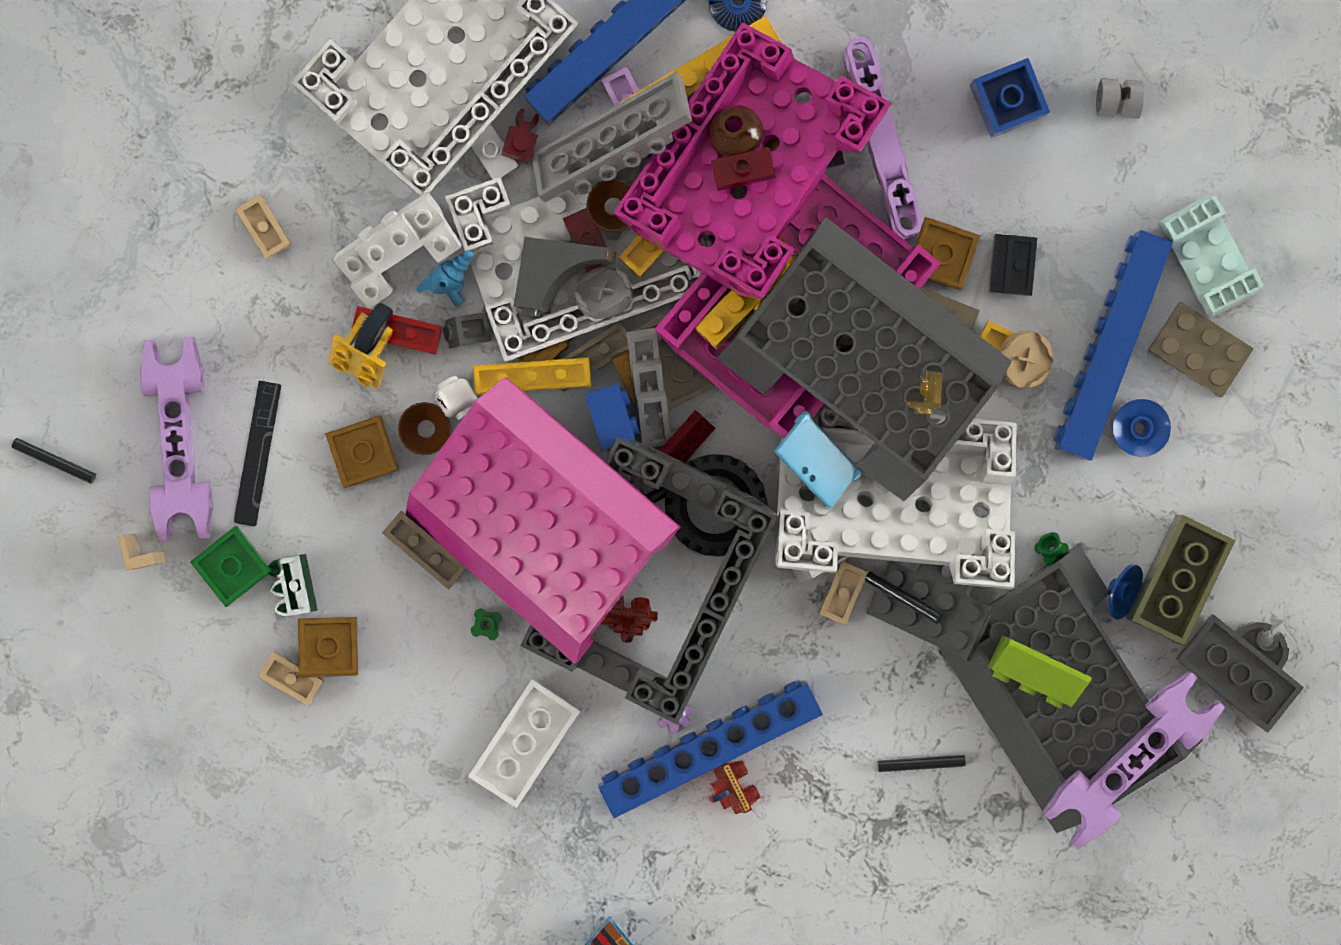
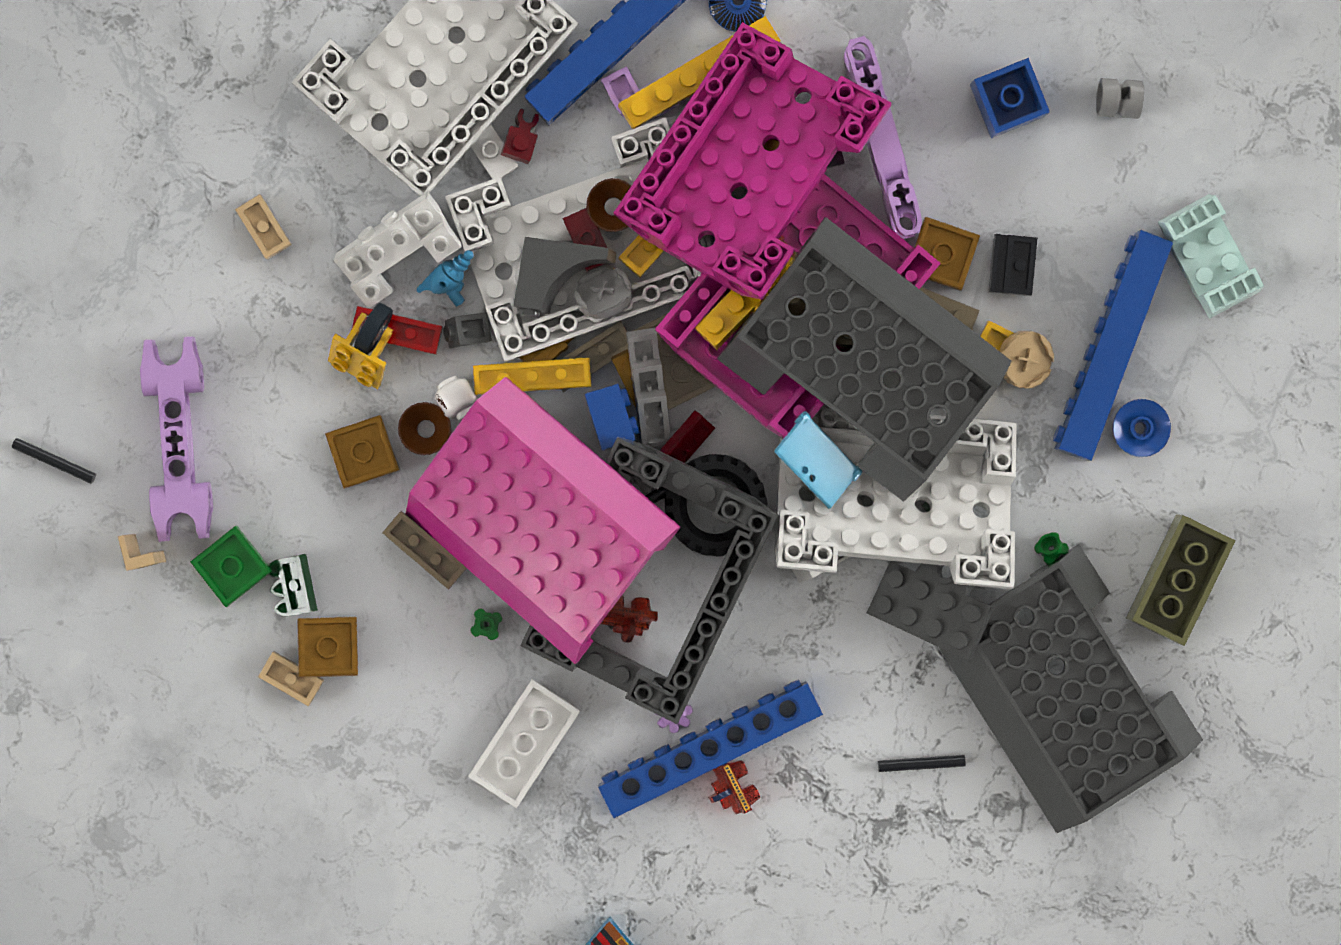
black sticker [234,381,281,526] -> none
light grey plate [532,71,692,202] -> none
reddish brown piece [710,105,764,157] -> none
dark red plate [711,147,776,191] -> none
tan plate [818,561,869,626] -> none
black bar [865,571,943,624] -> none
clear yellow bracket [907,371,942,414] -> none
lime slope [988,635,1092,709] -> none
lavender piece [1042,671,1225,849] -> none
blue dish [1107,564,1143,620] -> none
dark tan plate [1148,302,1254,398] -> none
dark grey plate [1176,614,1304,733] -> none

